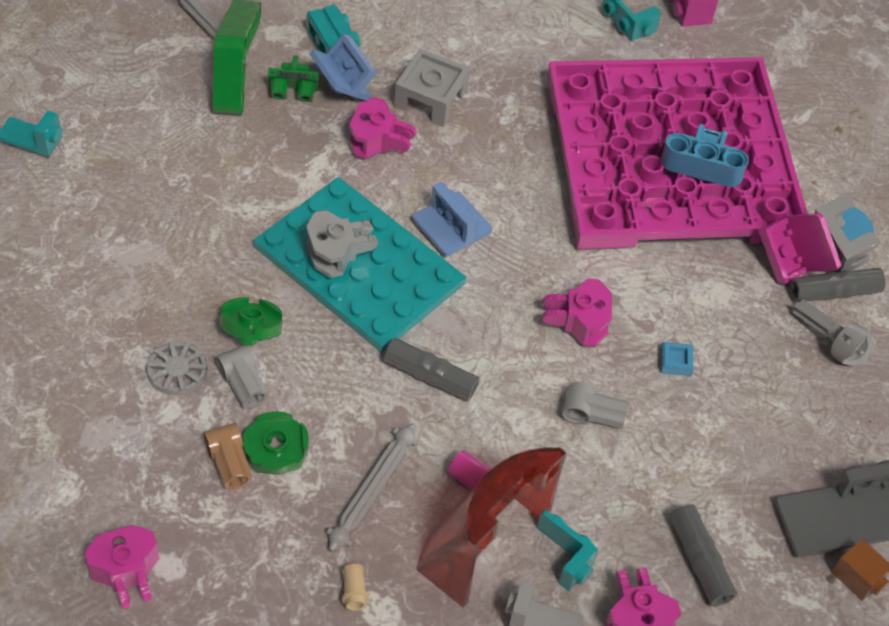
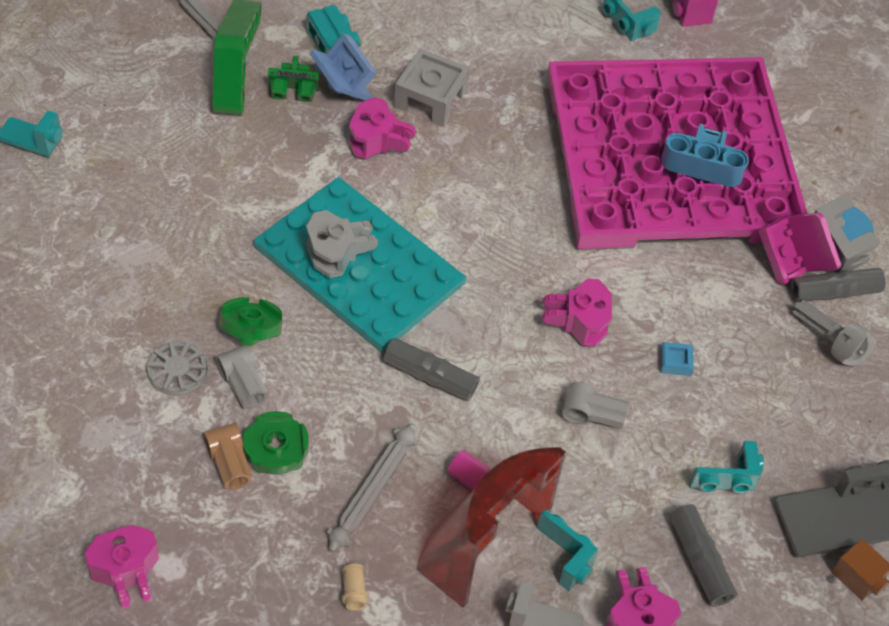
medium blue bracket [412,182,492,257] -> none
none -> teal bracket [690,441,764,493]

